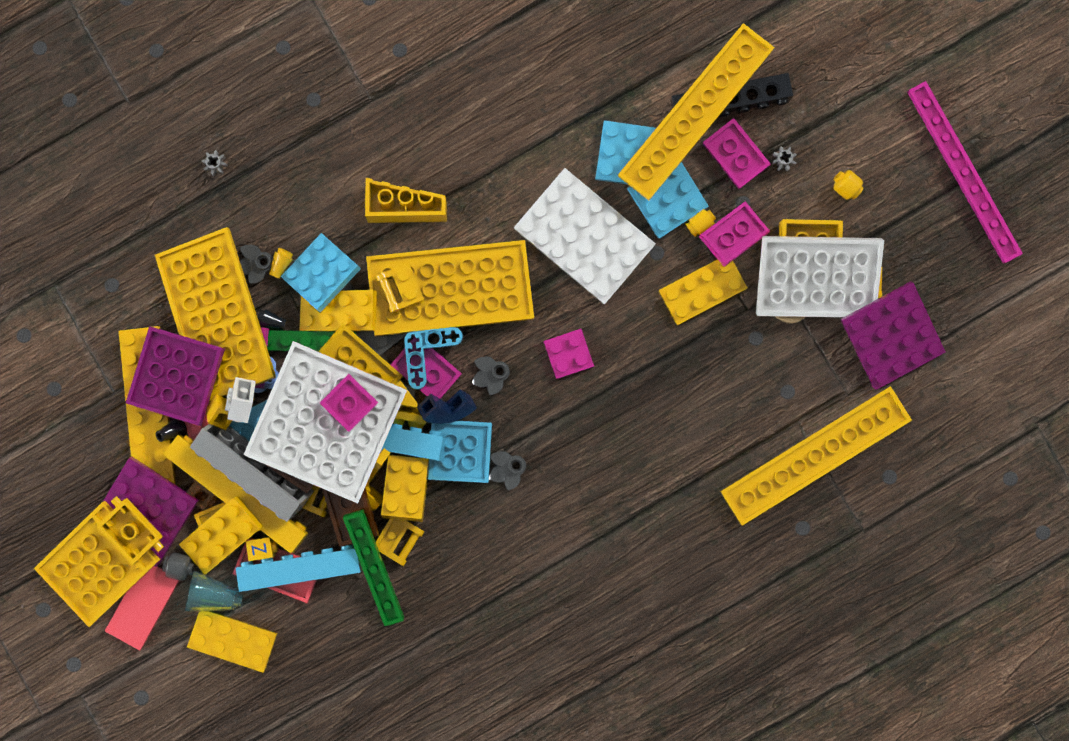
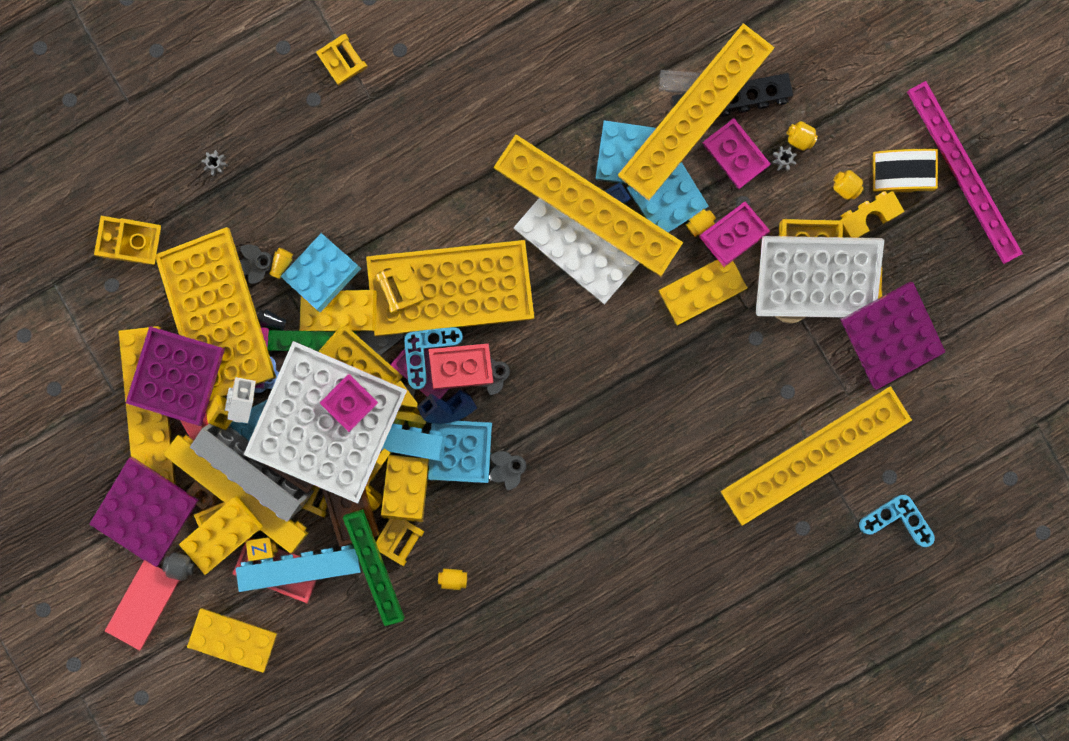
yellow plate [34,496,164,627] -> none
black cone [155,419,187,442] -> none
clear light blue cone [185,571,243,612] -> none
yellow wedge [365,178,447,223] -> none
dark pink plate [544,329,594,379] -> none
none -> yellow slope [94,216,161,265]
none -> yellow plate [316,34,368,86]
none -> coral plate [428,344,493,390]
none -> yellow brick [438,568,467,590]
none -> yellow plate [494,134,683,277]
none -> blue plate [604,182,631,204]
none -> clear plate [659,70,700,93]
none -> yellow head [787,121,818,151]
none -> yellow arch [839,191,905,238]
none -> medium azure beam [859,495,935,547]
none -> slope [873,149,938,192]

